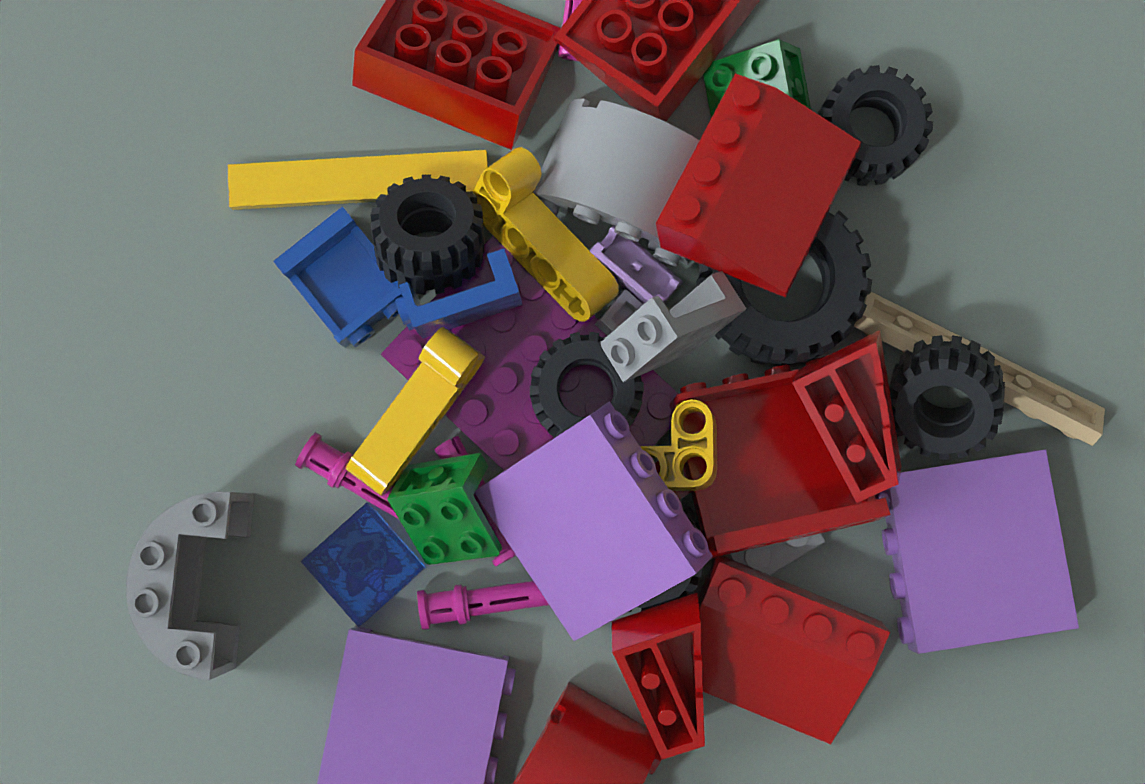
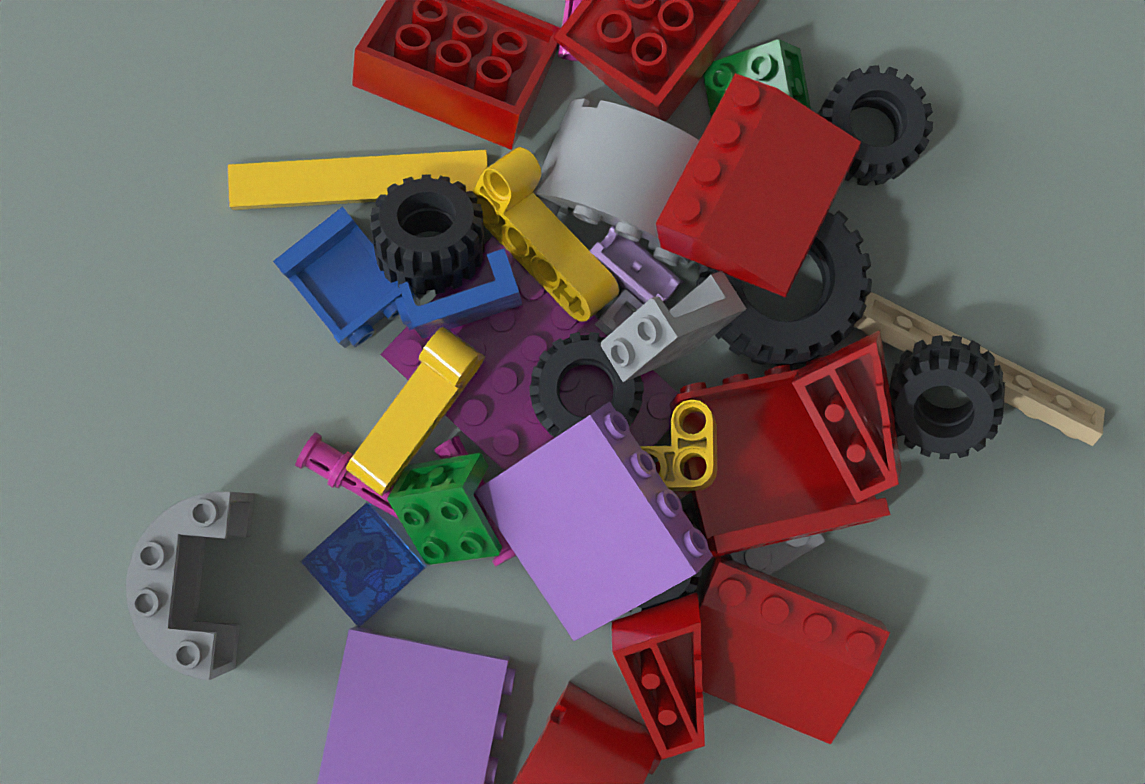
dark pink pin [417,581,550,630] -> none
medium lavender panel [875,450,1079,654] -> none

